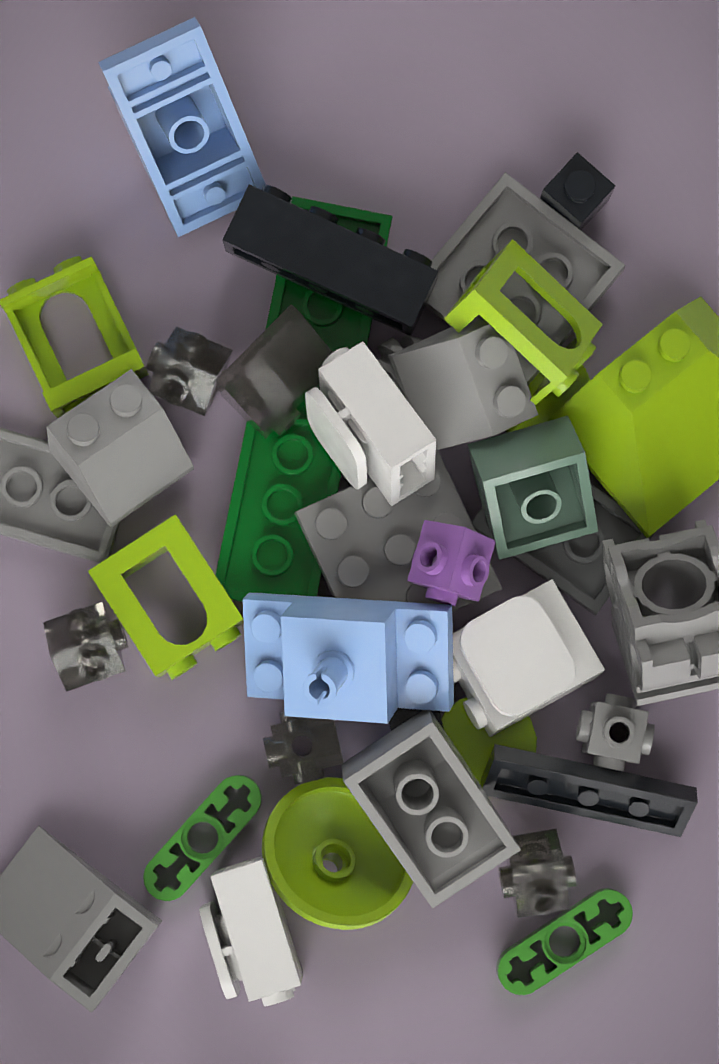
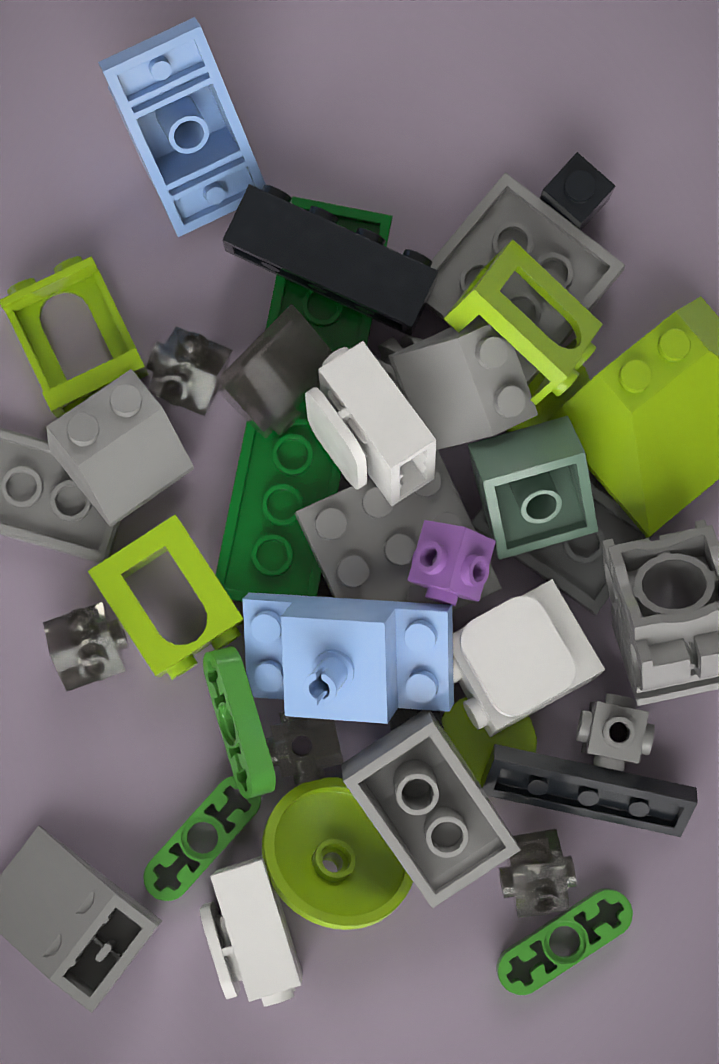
none -> bright green beam [203,646,276,799]

